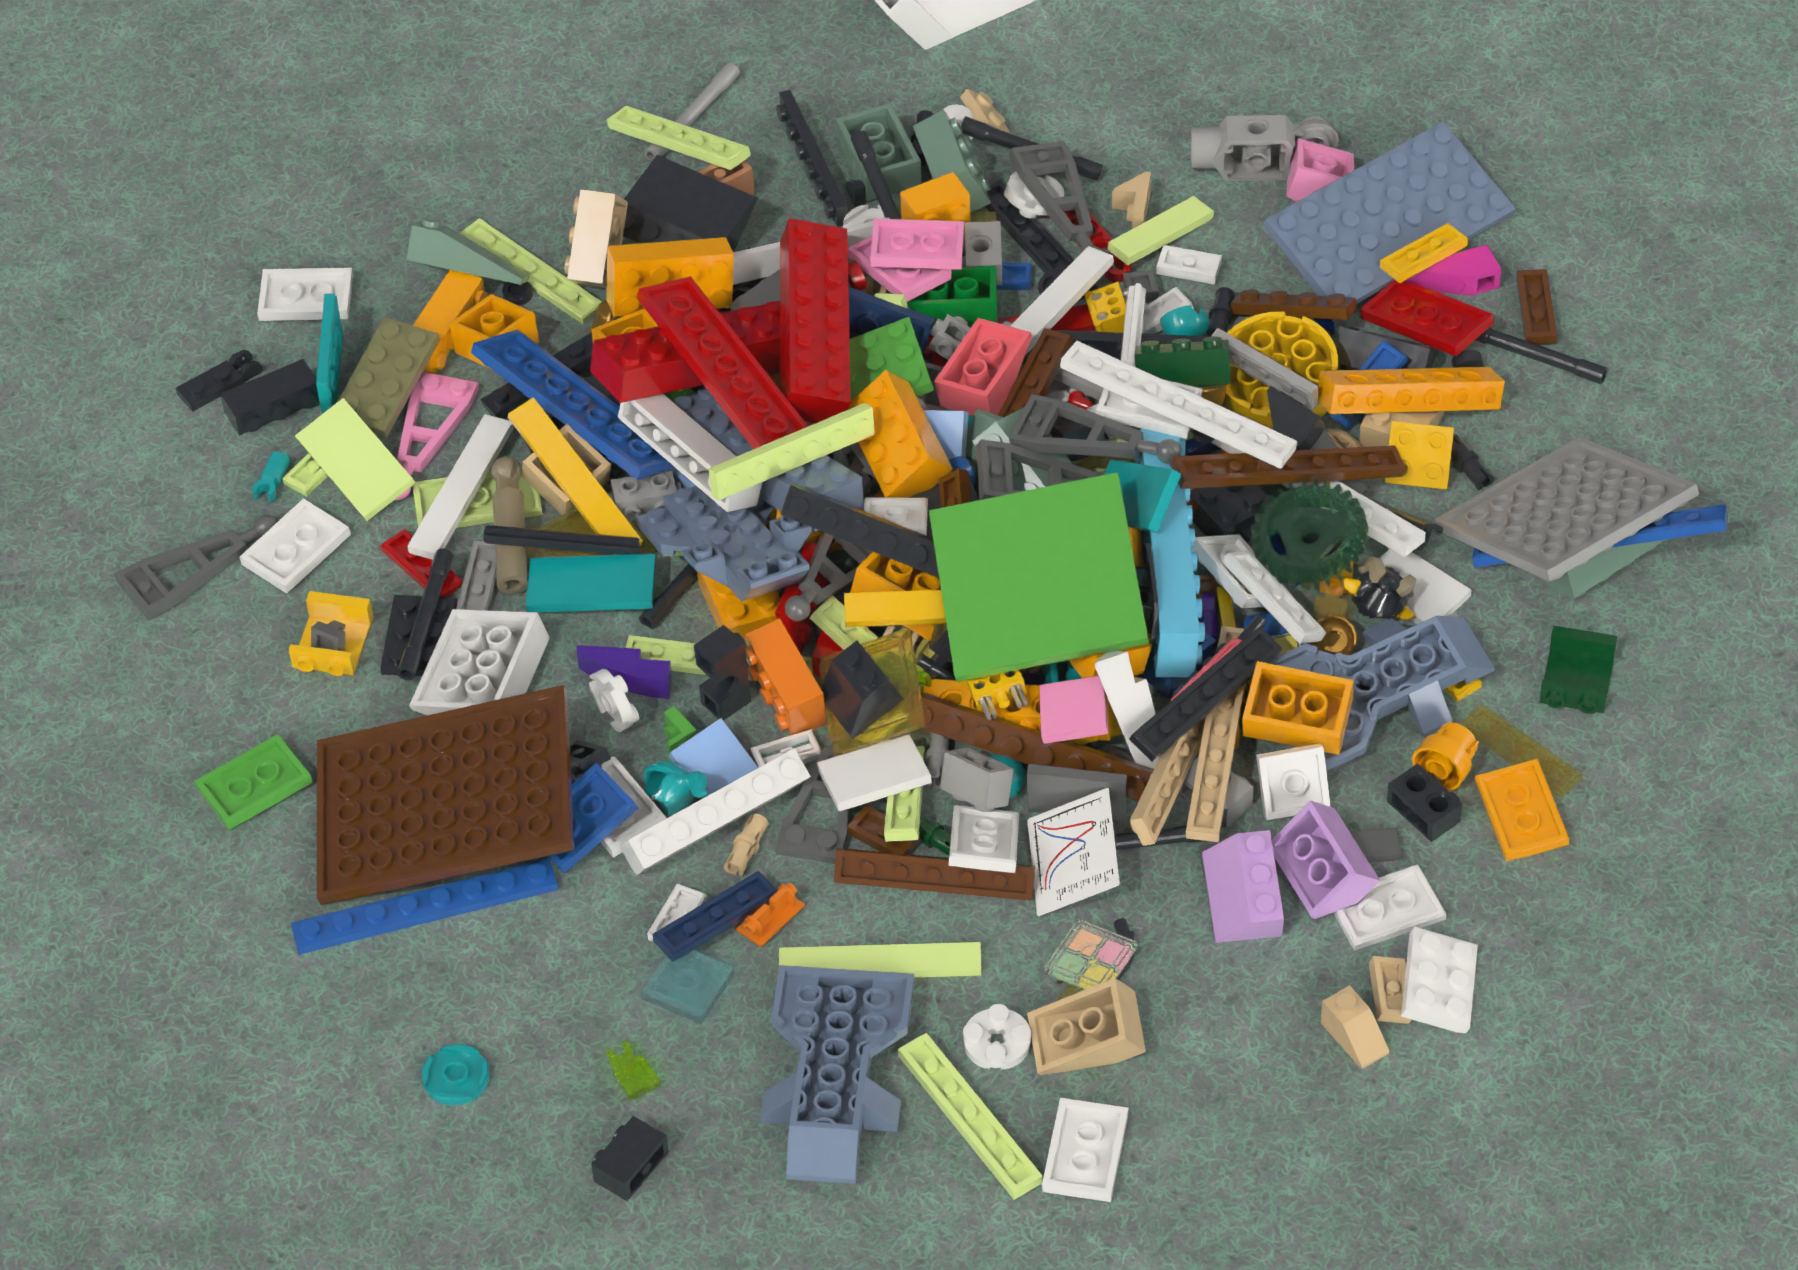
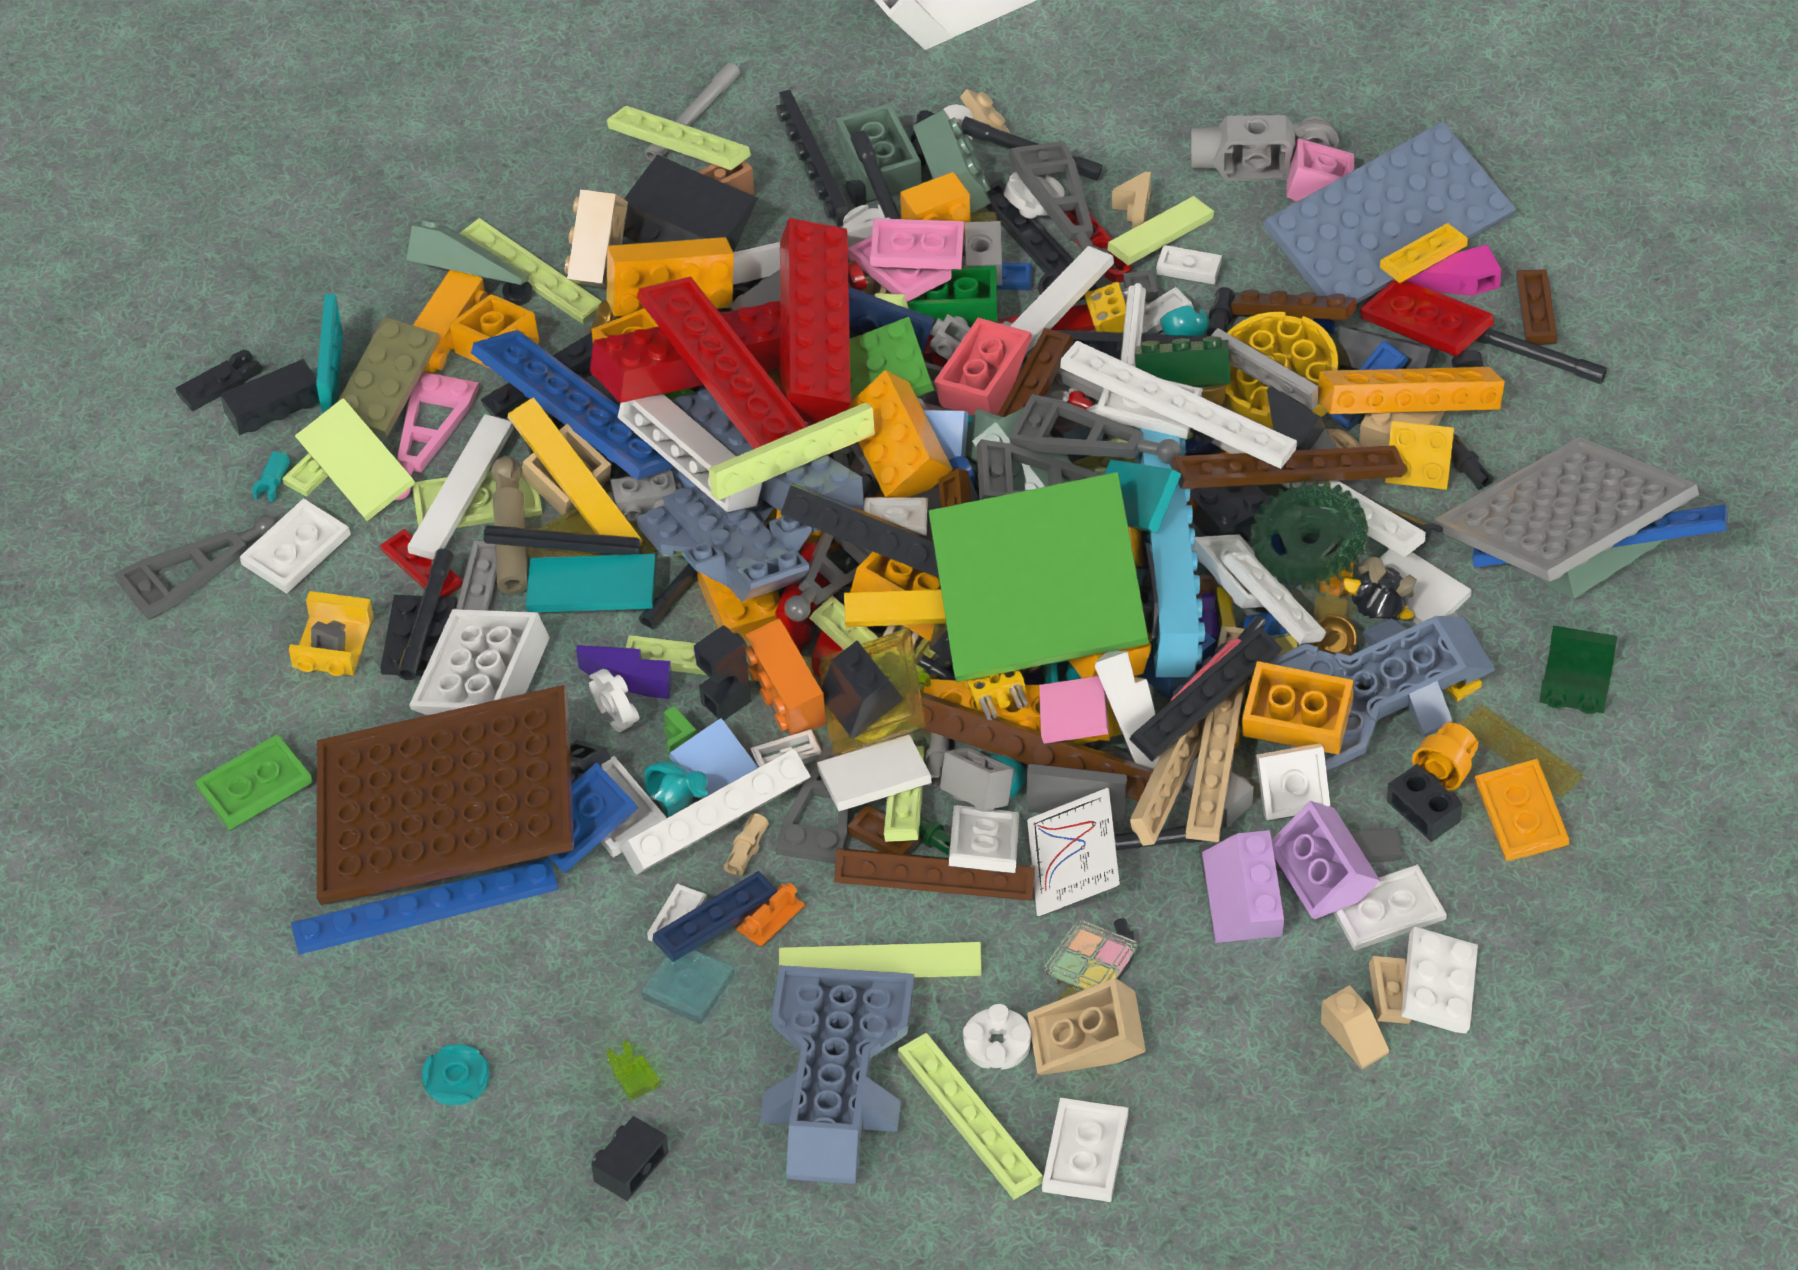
white plate [257,268,353,321] -> none

